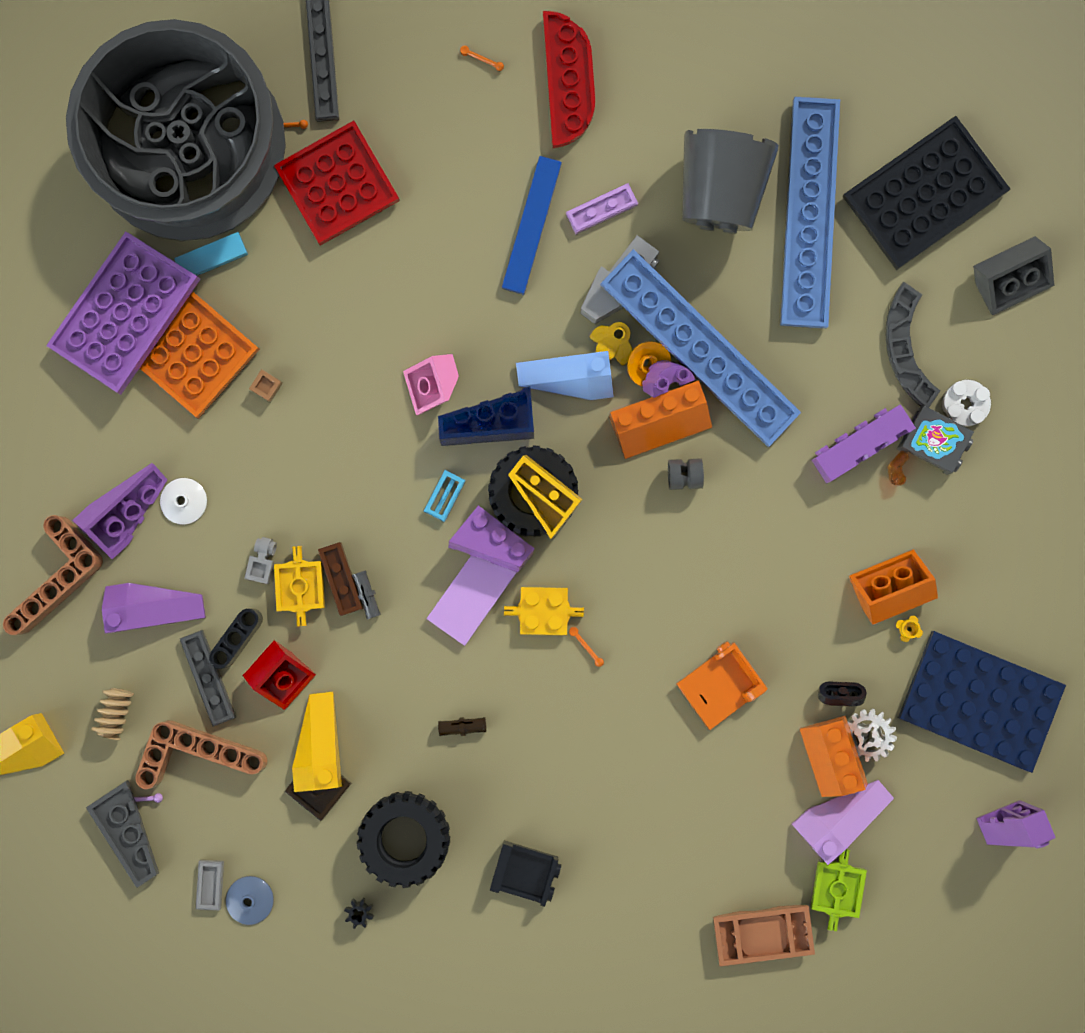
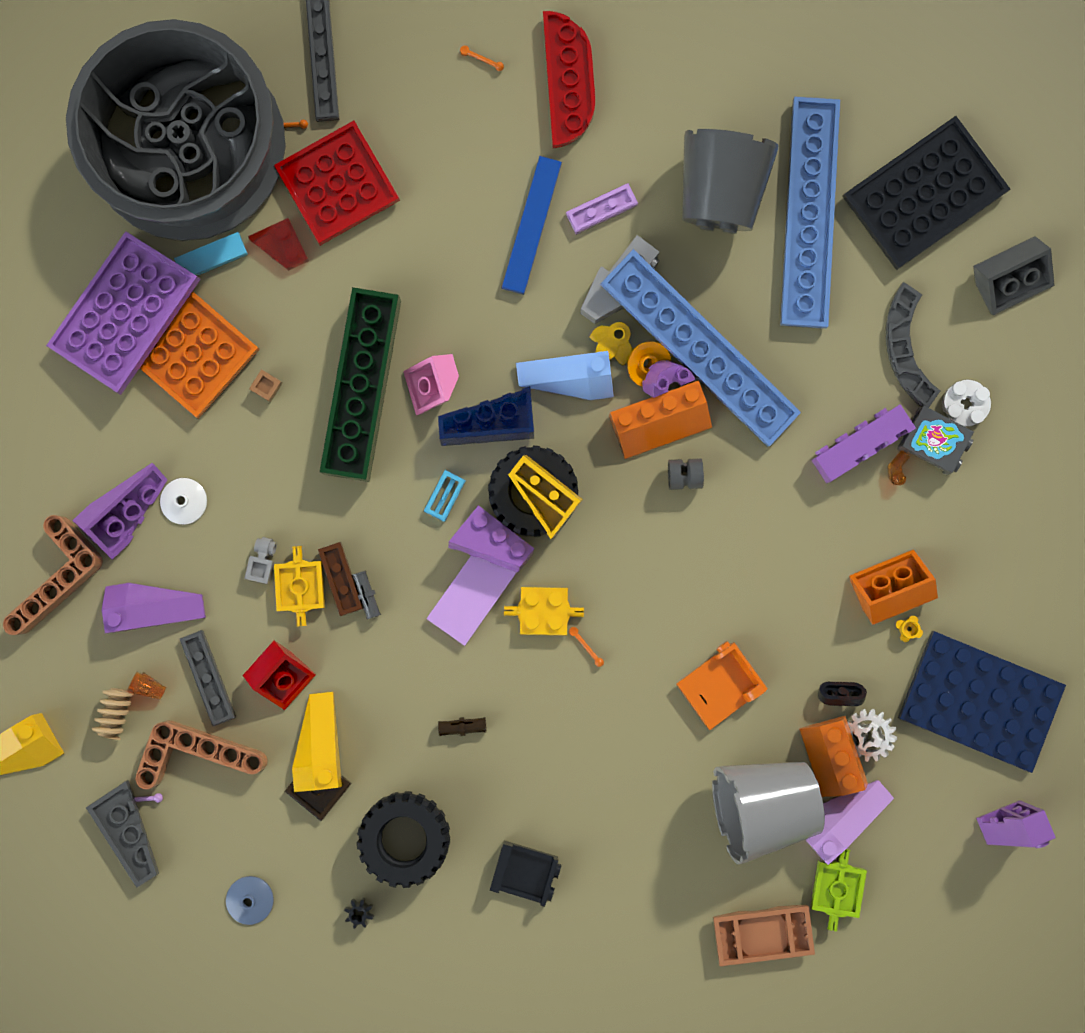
light grey tile [196,860,224,910] -> none
black beam [209,609,263,669] -> none
none -> clear orange cone [128,672,167,700]
none -> clear red wing [248,218,309,271]
none -> dark green brick [320,287,401,482]
none -> light grey cone [712,762,825,864]

